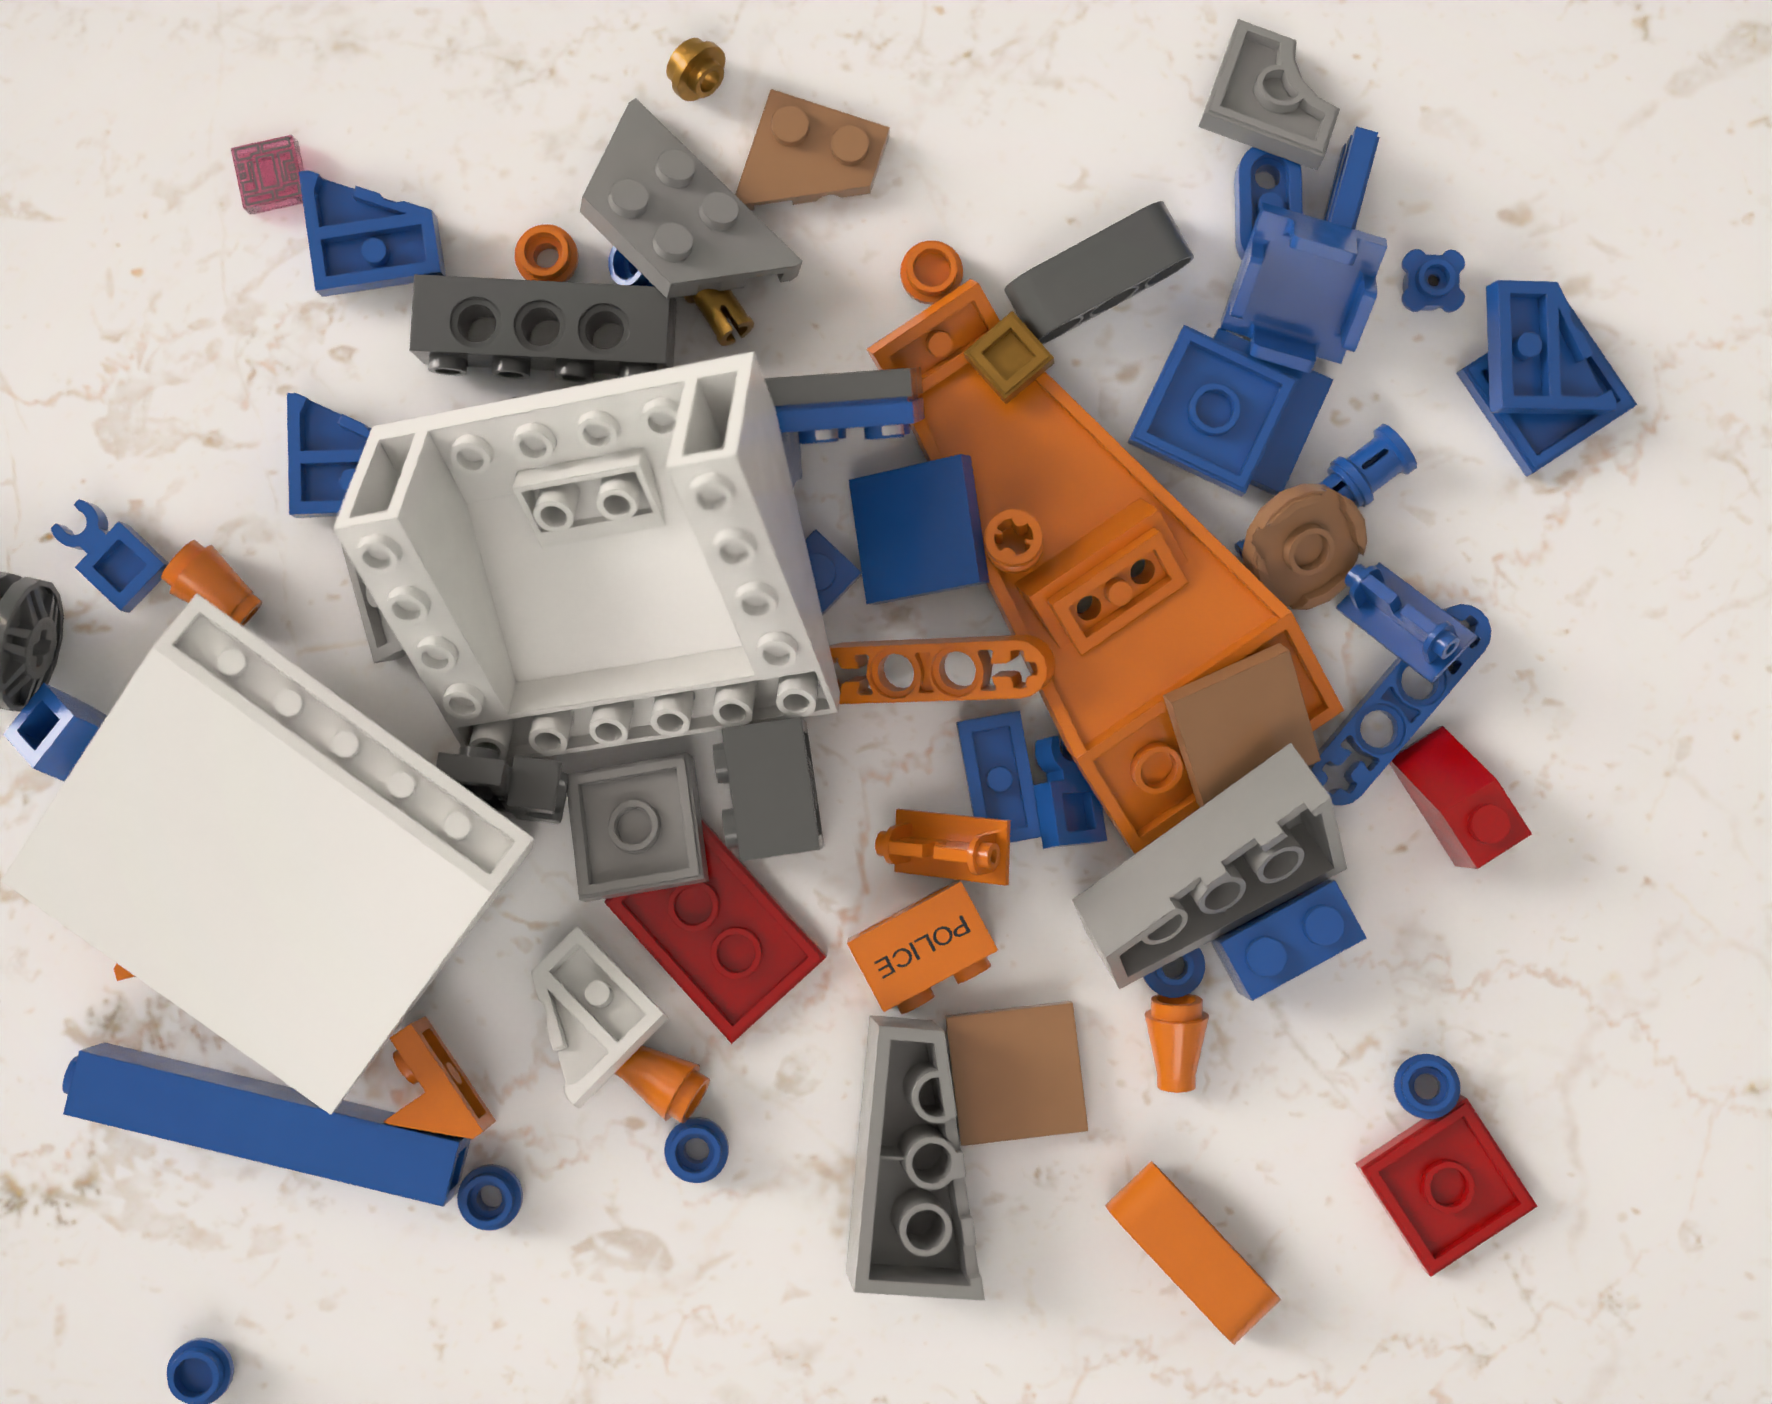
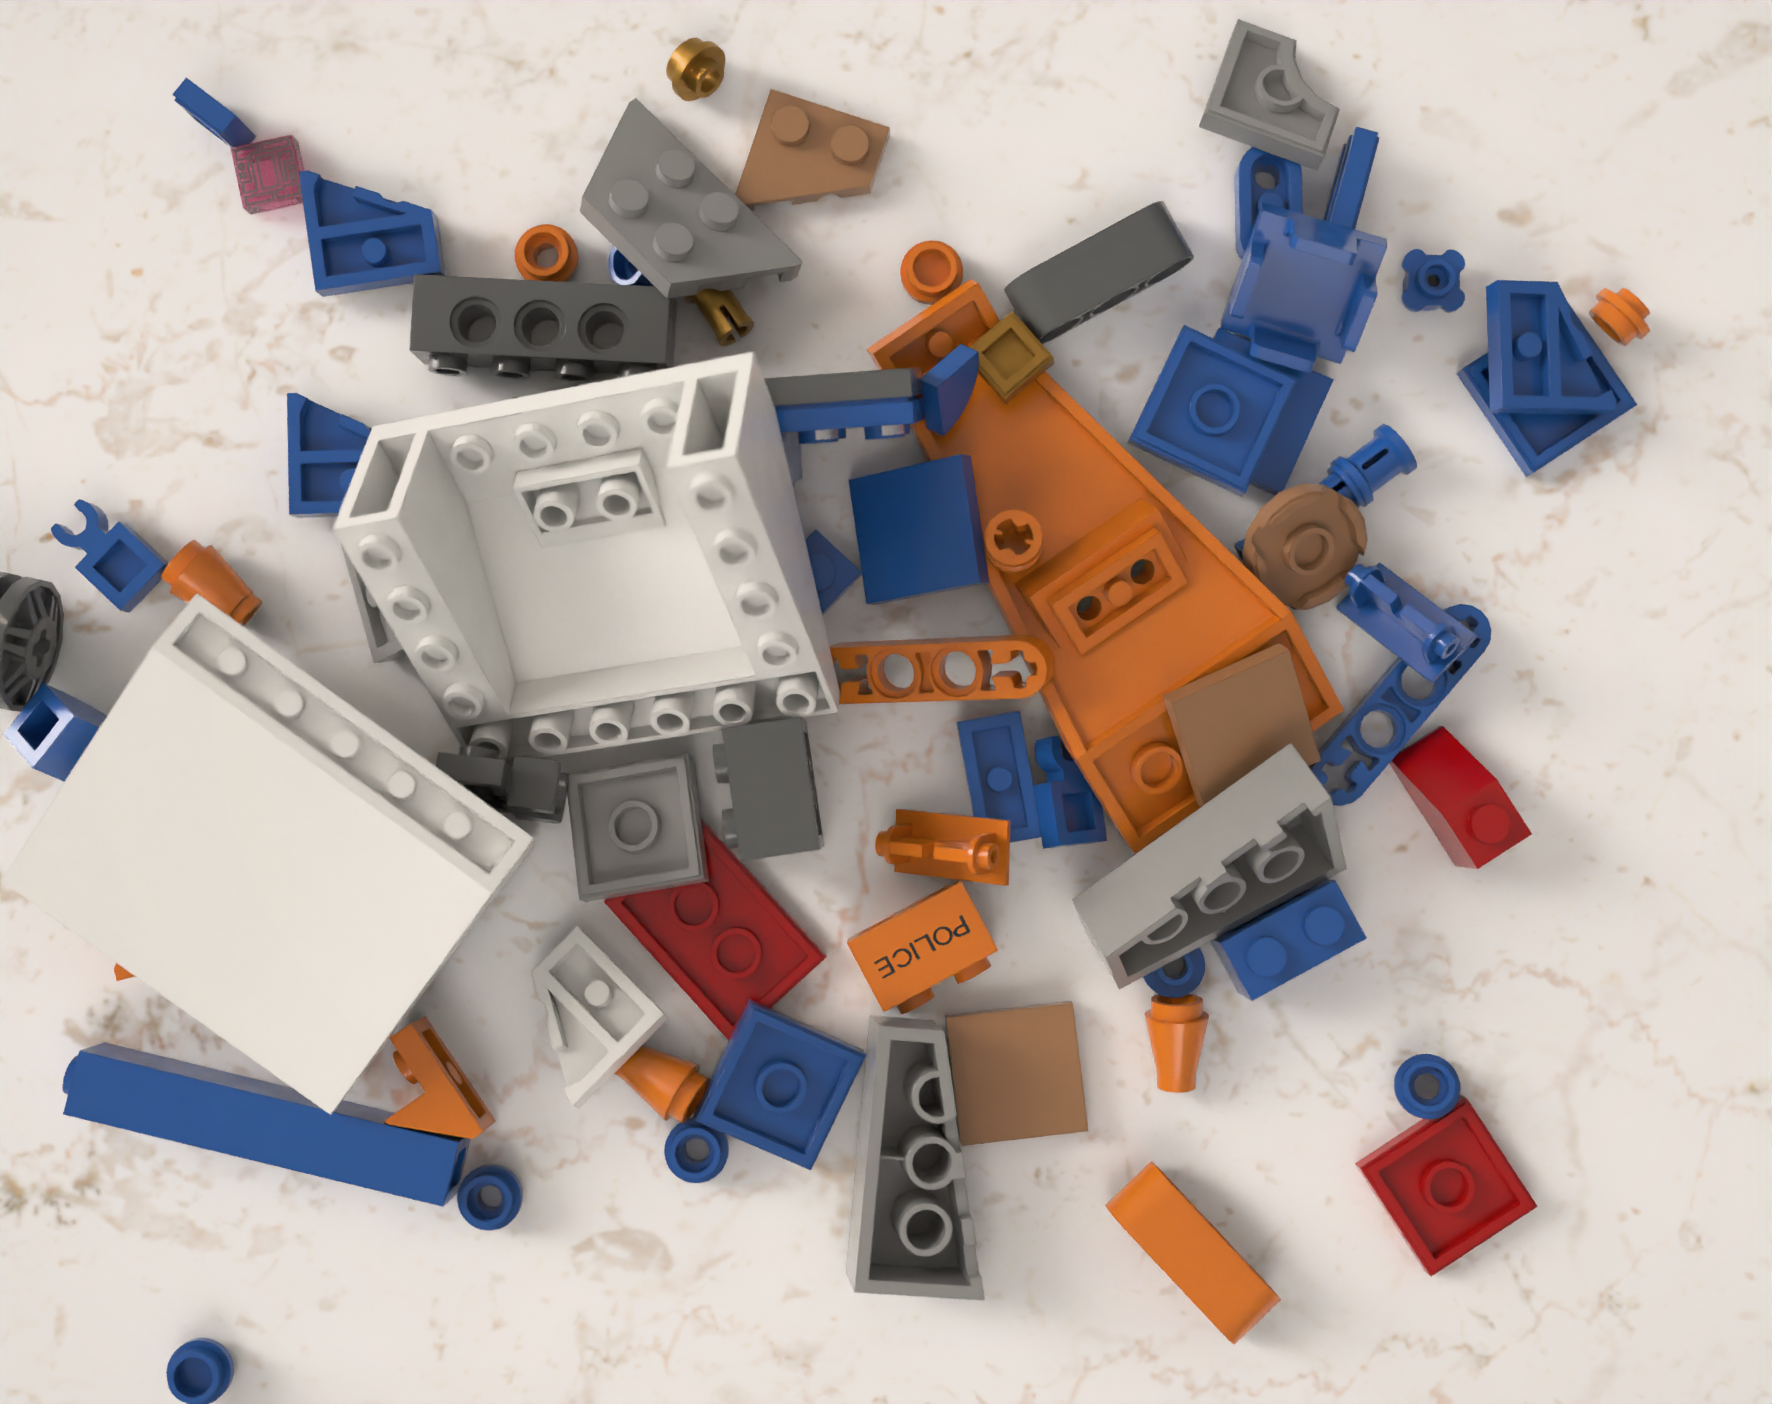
none -> blue tile [172,77,256,153]
none -> blue tile [693,999,866,1170]
none -> blue tile [920,344,979,436]
none -> orange plate [1589,288,1650,346]

